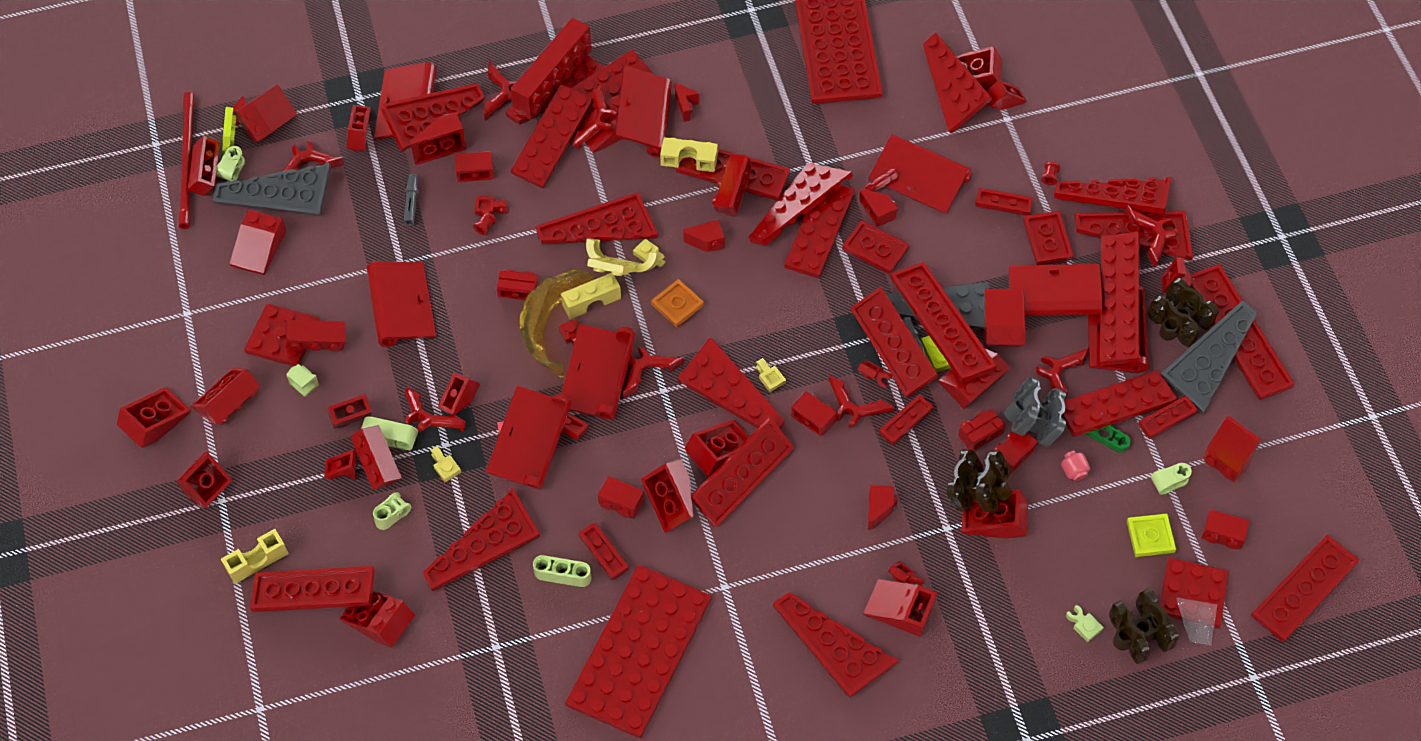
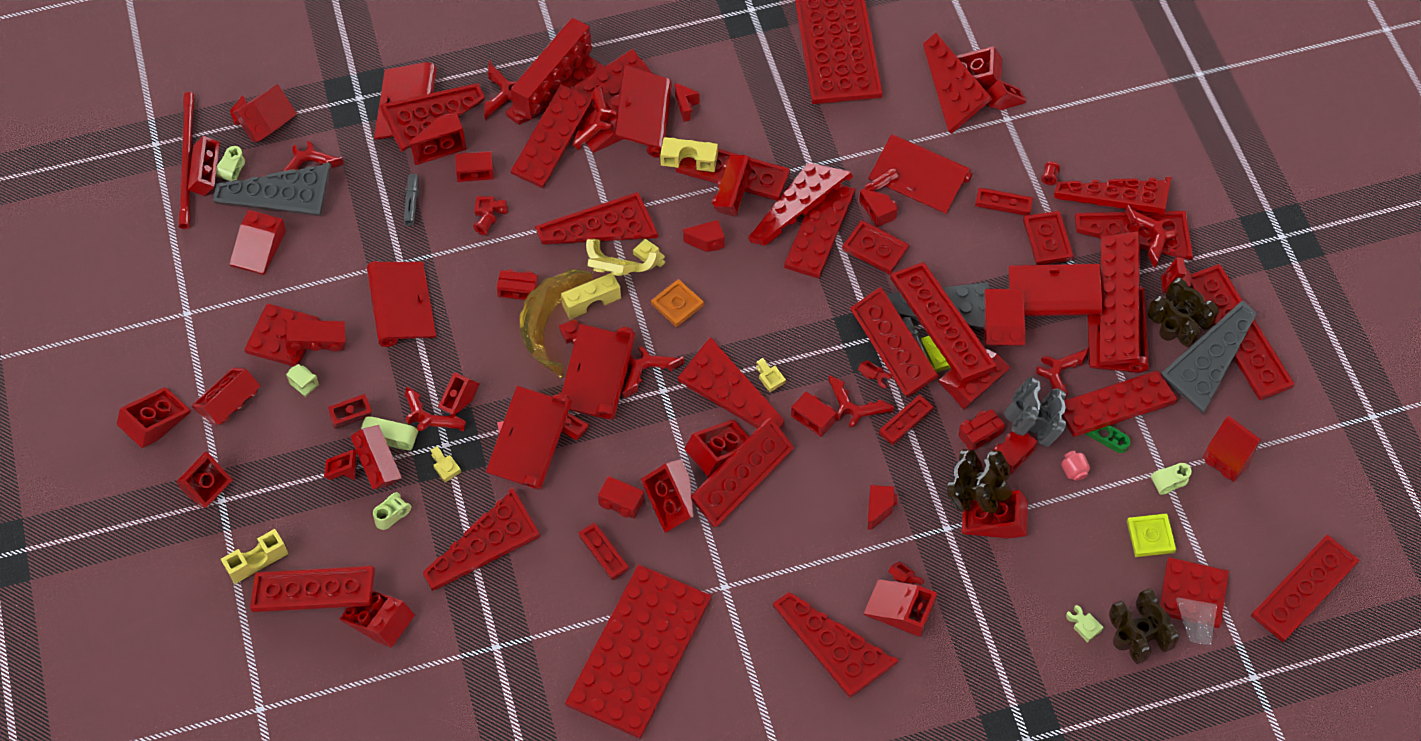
neon yellow plate [222,107,236,157] -> none
red slope [346,105,371,151] -> none
yellowish green beam [533,555,592,587] -> none
red plate [1138,396,1198,439] -> none
red brick [1201,509,1250,550] -> none

